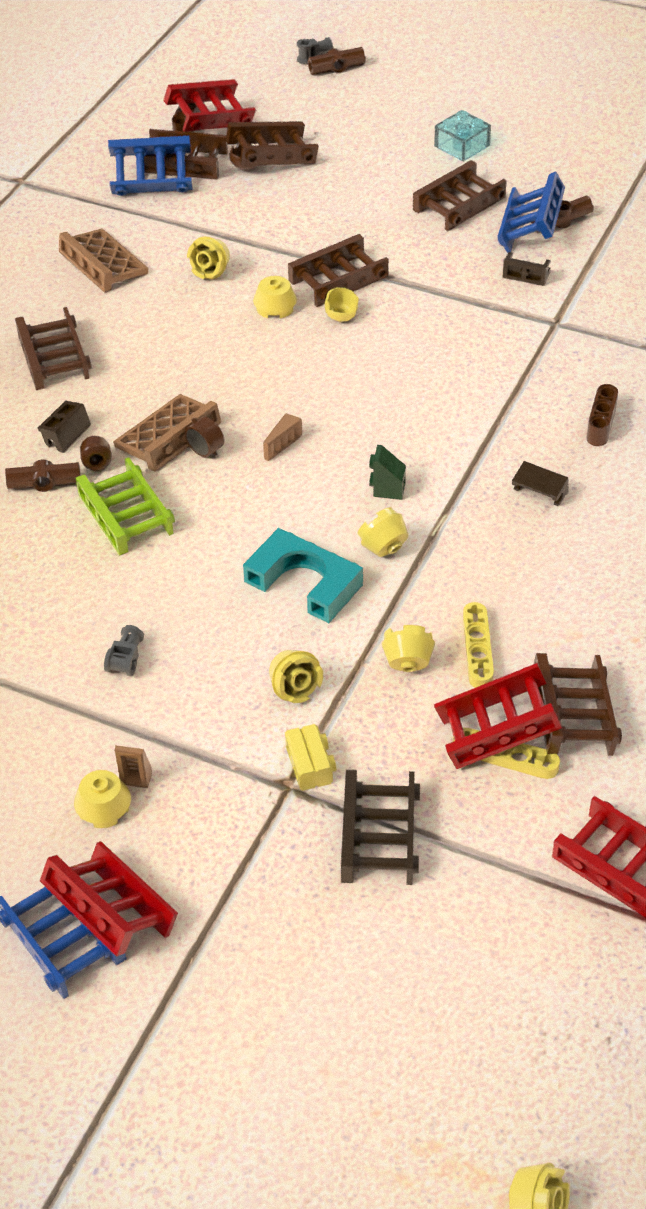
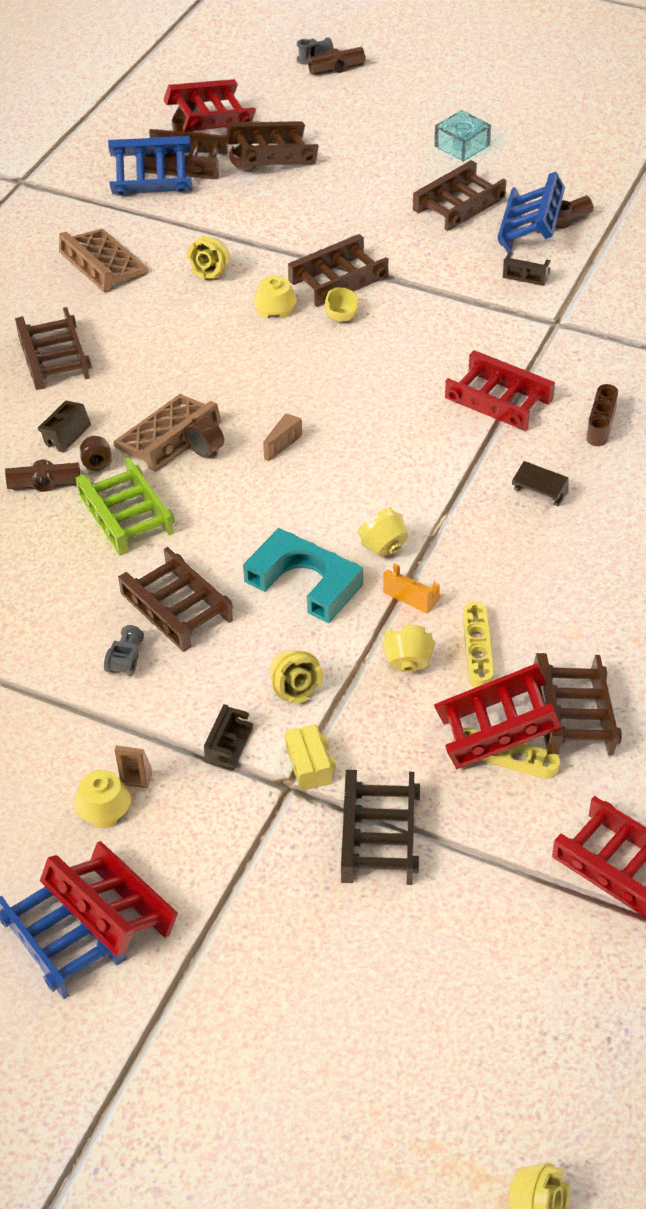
dark green slope [369,444,406,500] -> none
none -> reddish brown fence [118,547,233,652]
none -> dark brown hinge [204,704,253,770]
none -> light orange hinge [383,563,441,614]
none -> red fence [445,350,555,431]

